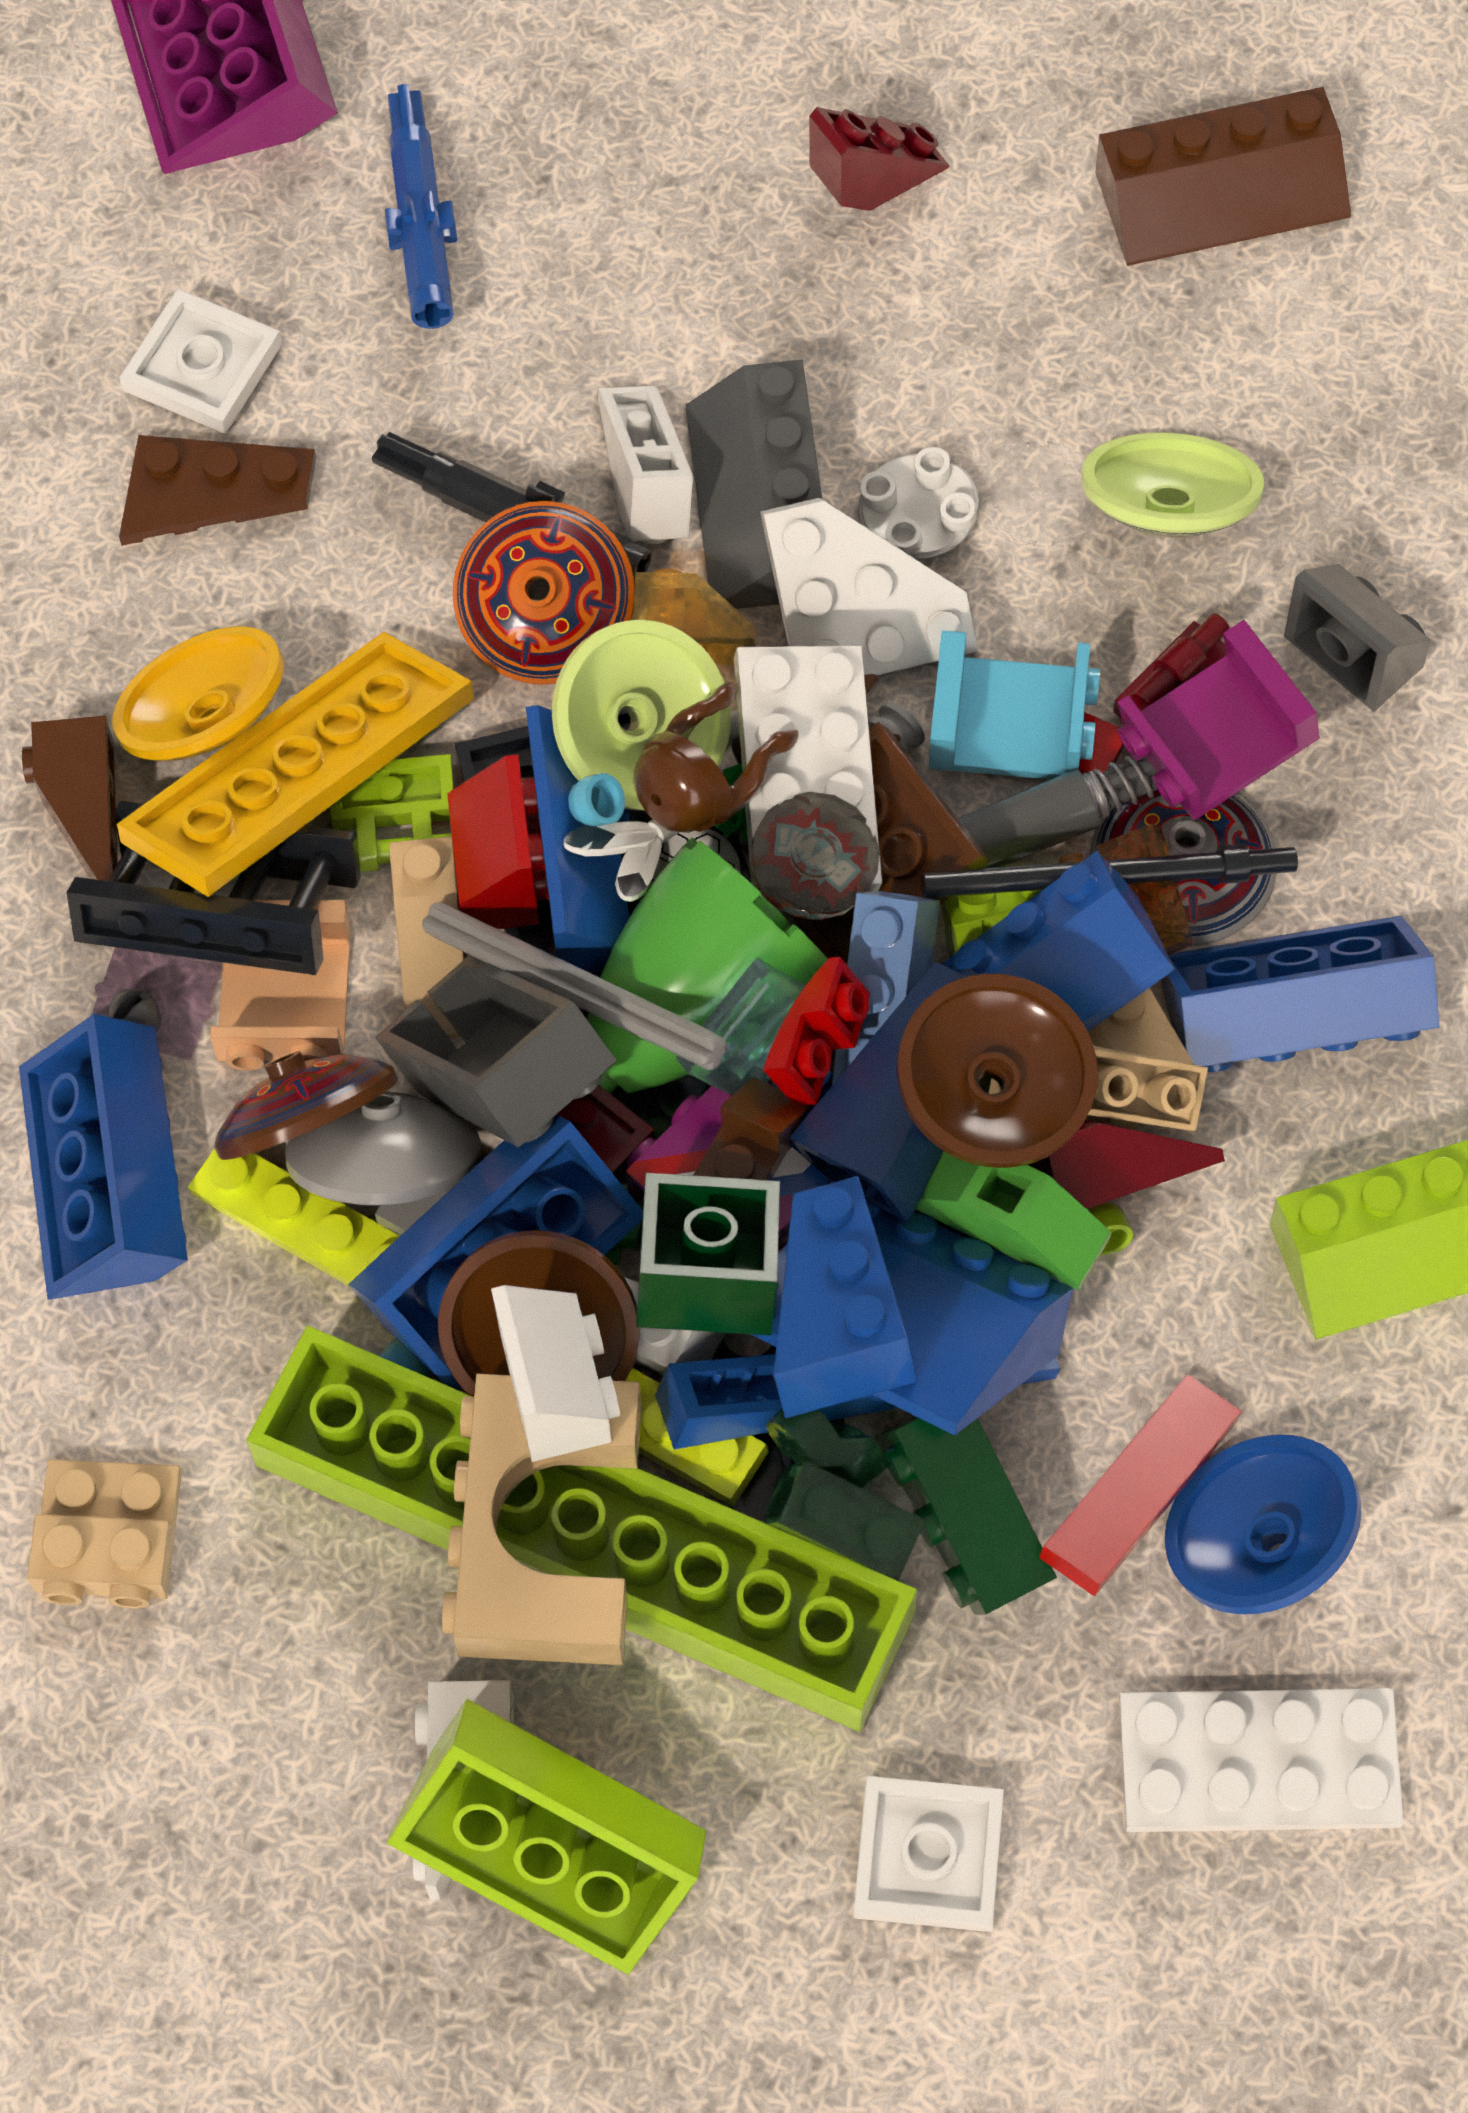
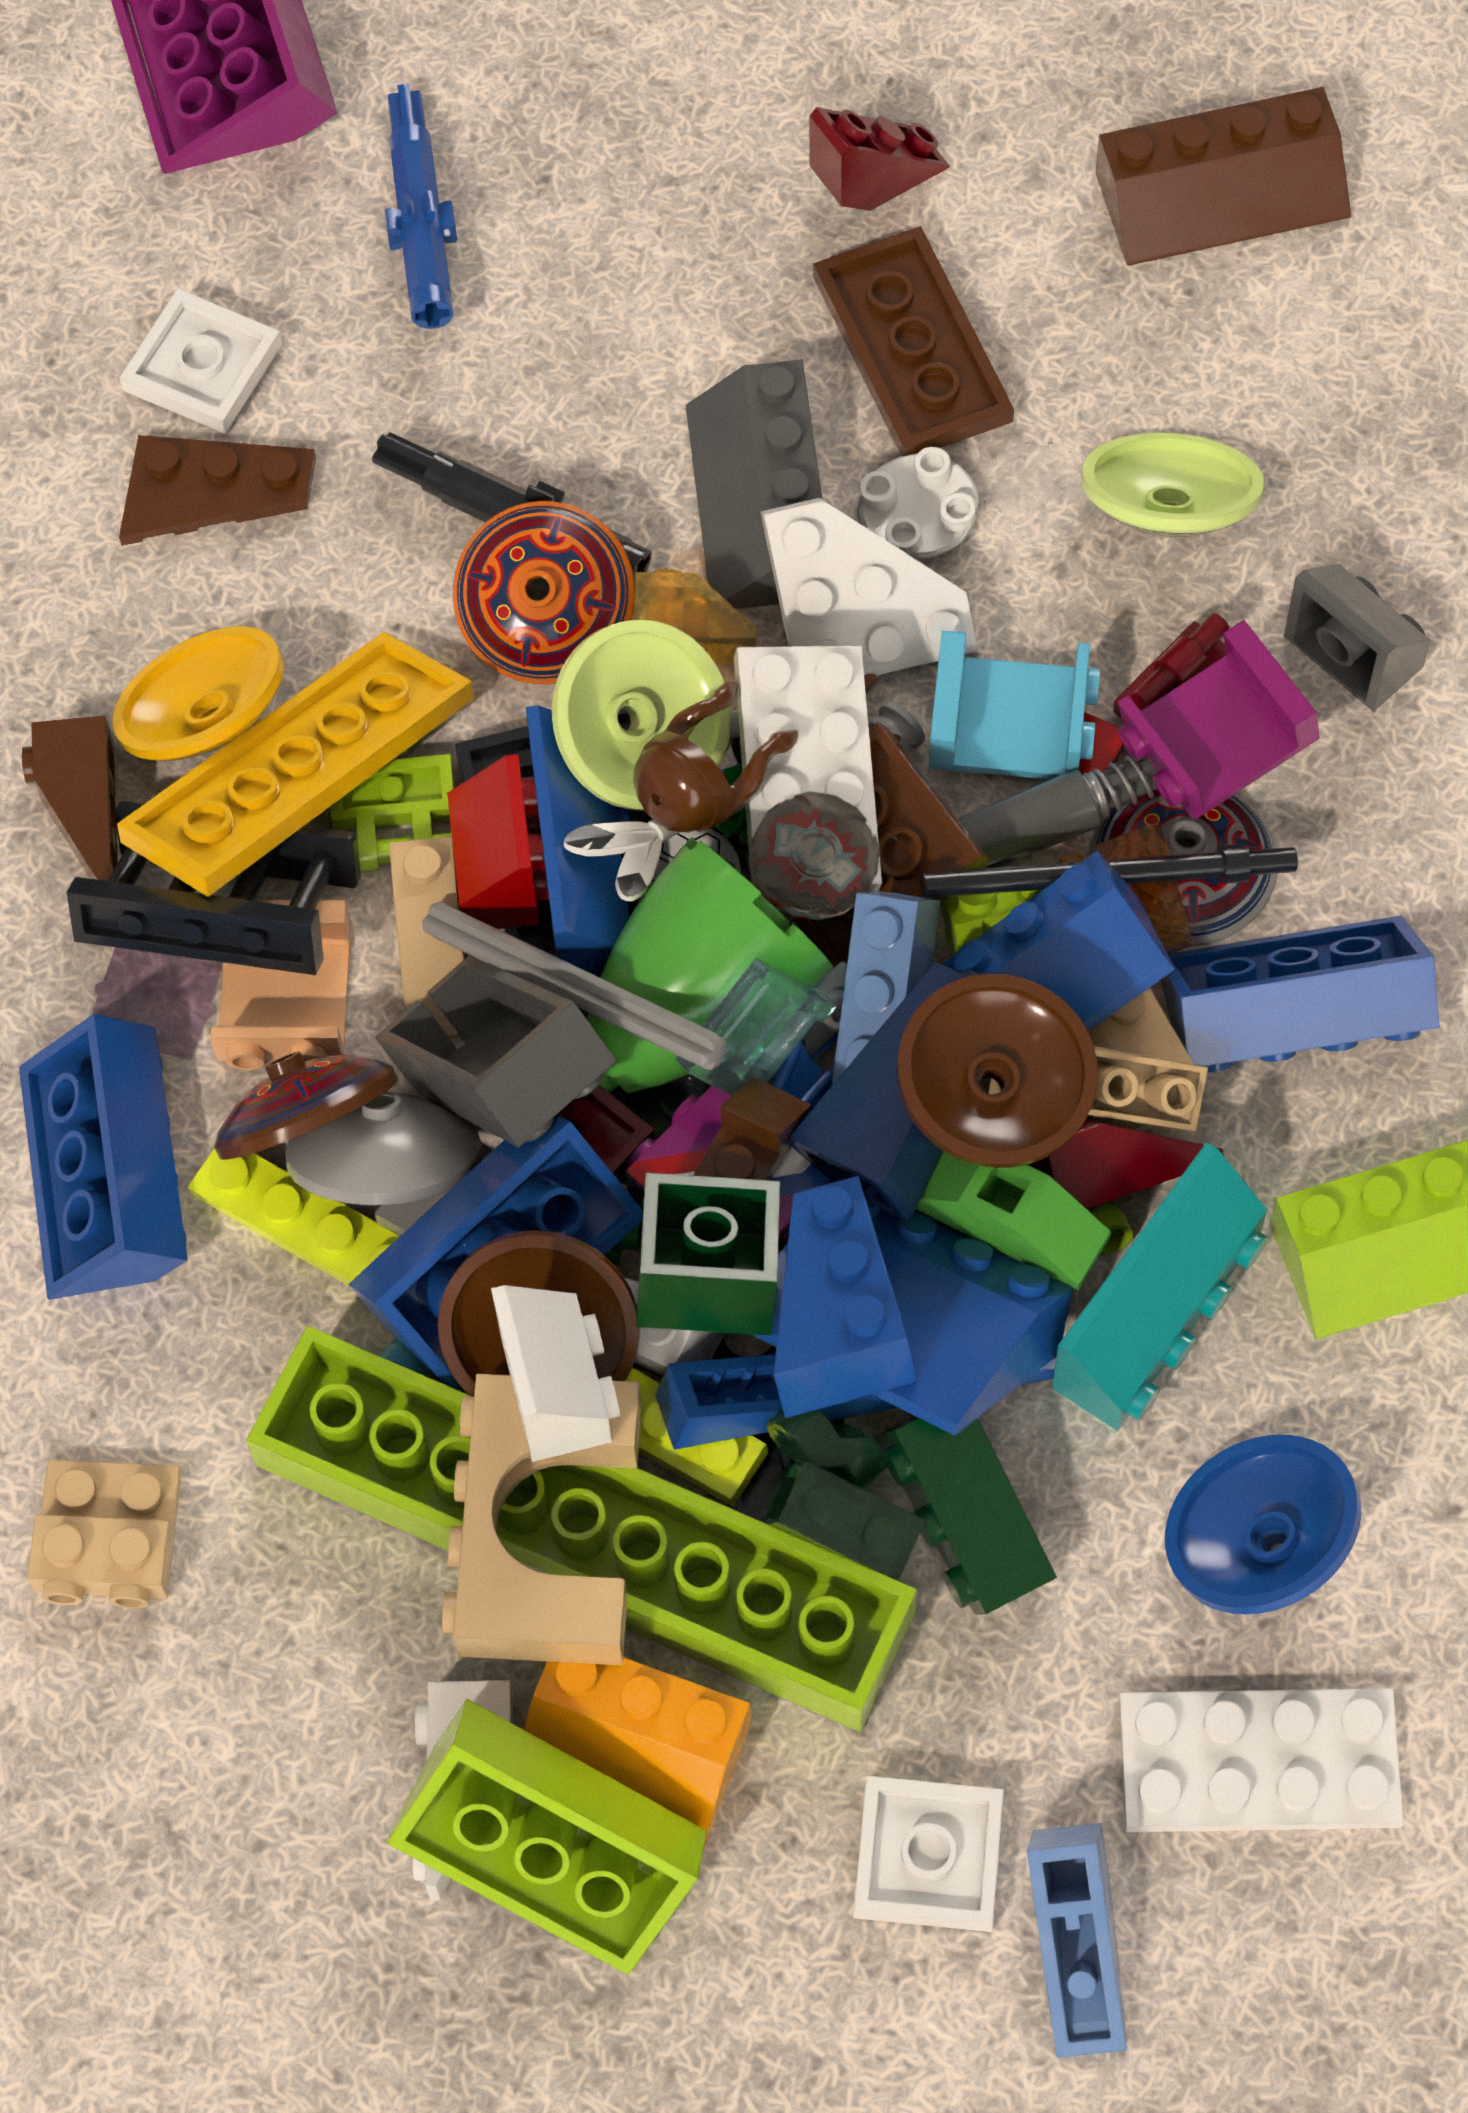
dark grey hinge [108,988,161,1033] -> none
medium azure hinge [568,773,625,826] -> none
white slope [598,385,693,544] -> none
red slope [763,957,871,1106] -> none
tile [1039,1374,1242,1597] -> none
none -> light orange slope [524,1657,751,1849]
none -> reddish brown plate [813,226,1014,456]
none -> medium blue slope [1027,1823,1127,2058]
none -> teal slope [1052,1142,1268,1431]

